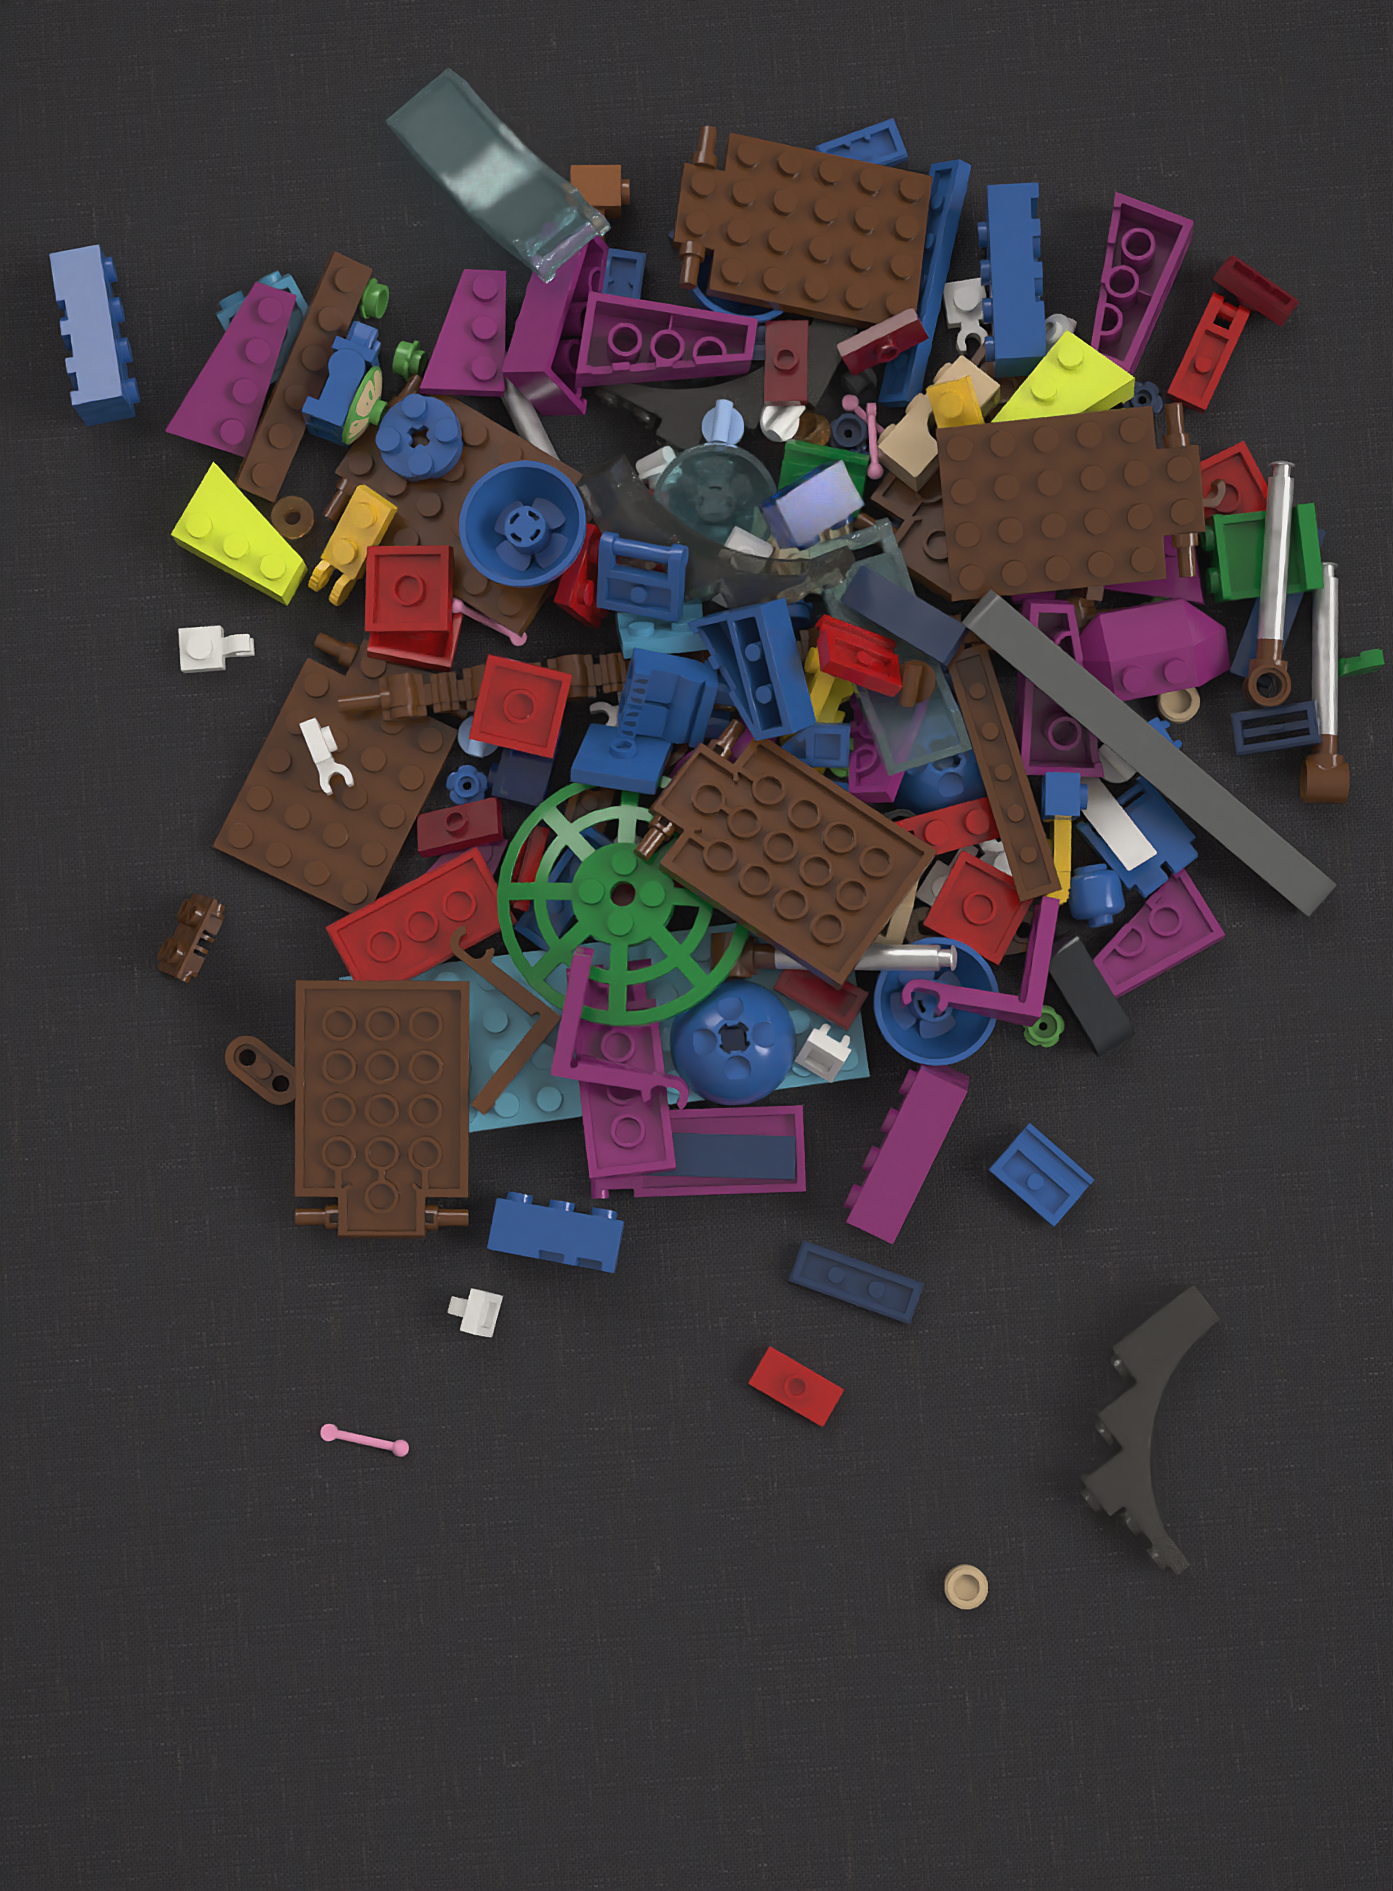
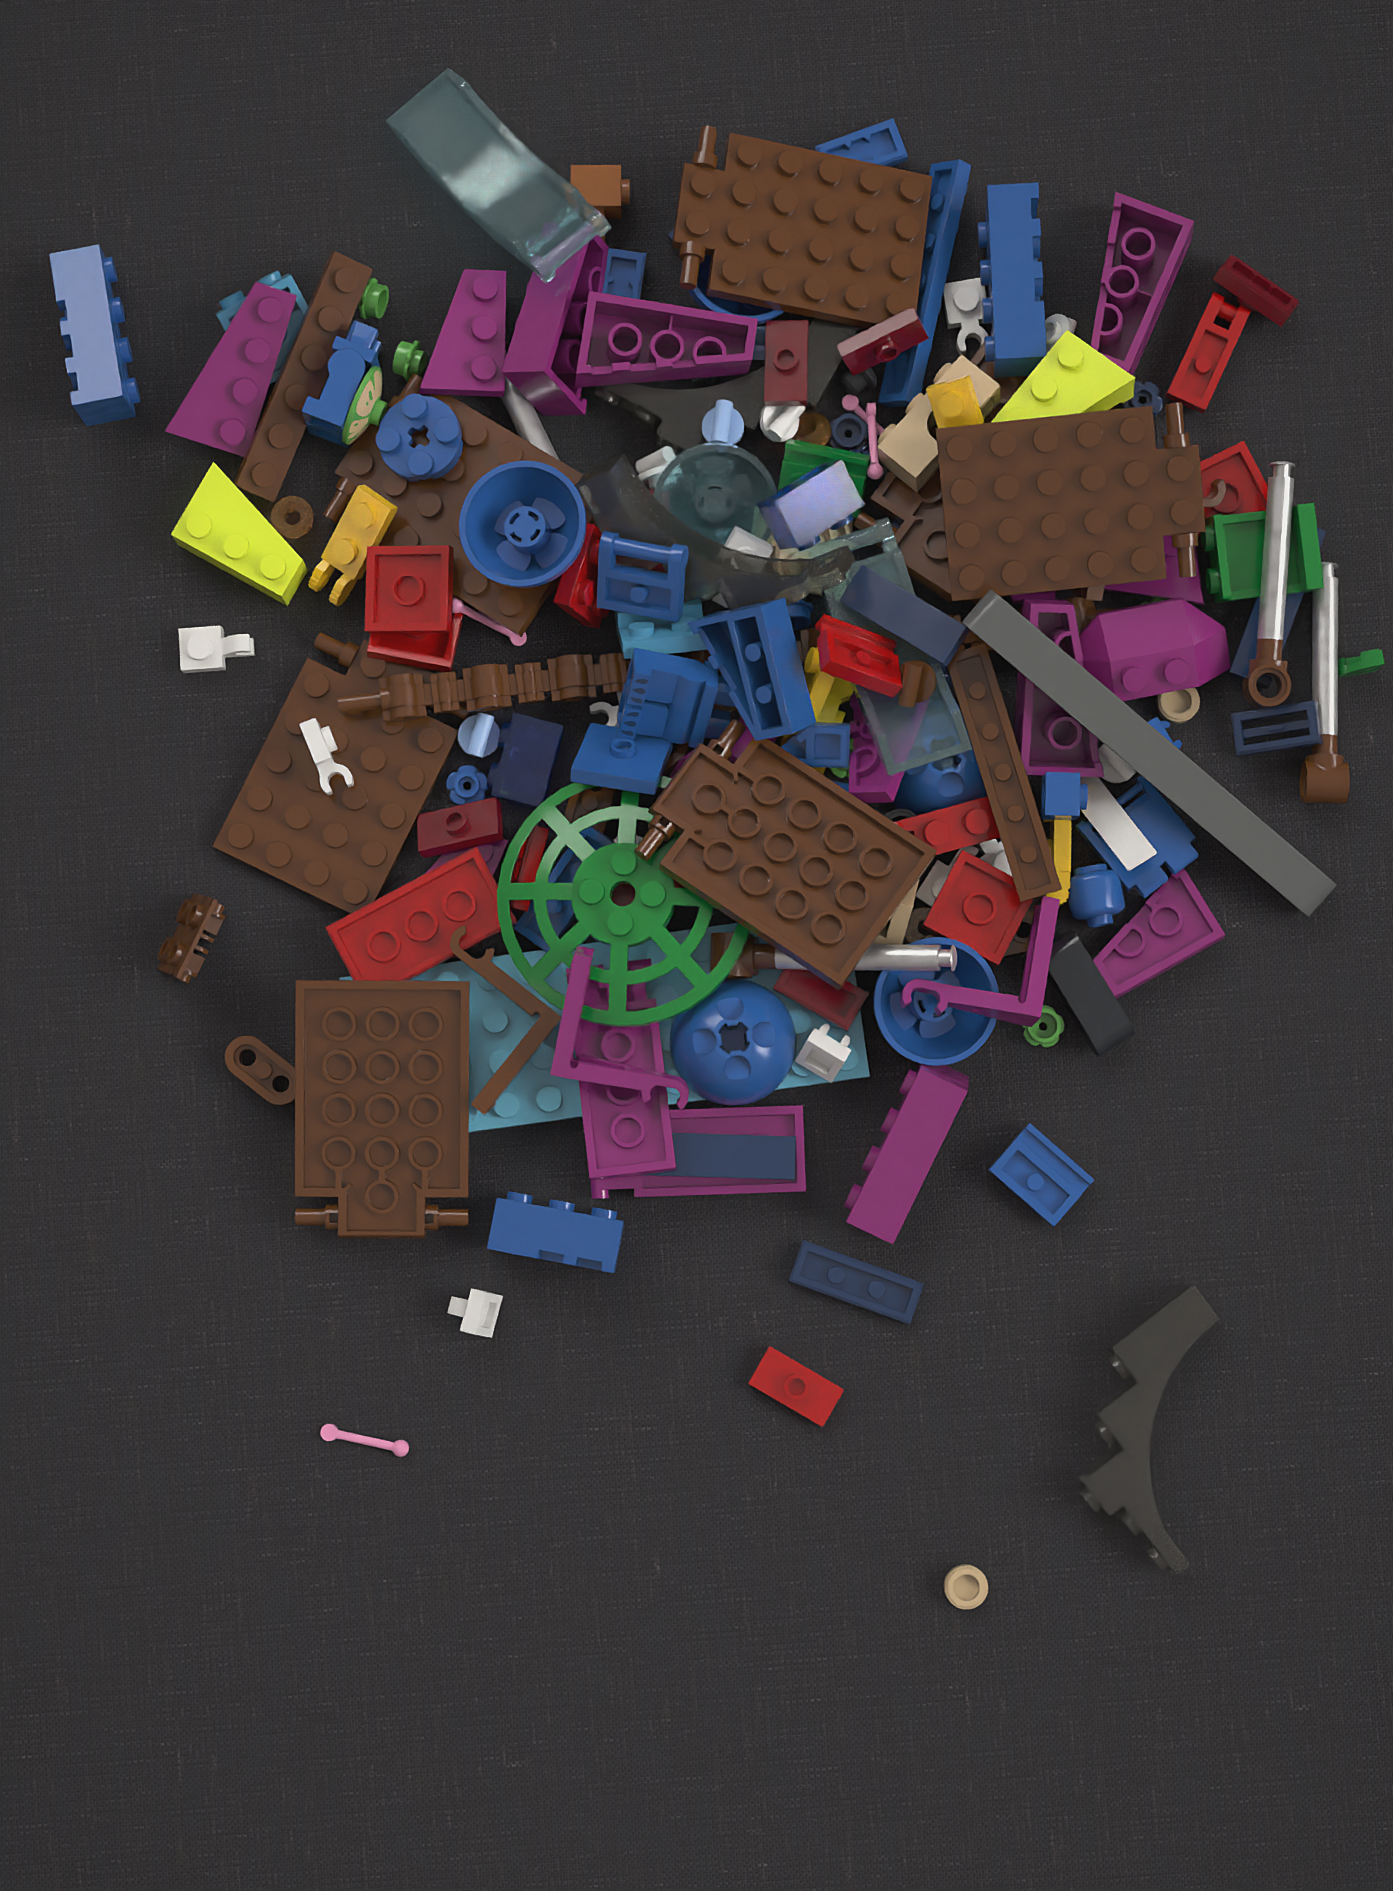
red plate [469,654,572,759] -> none

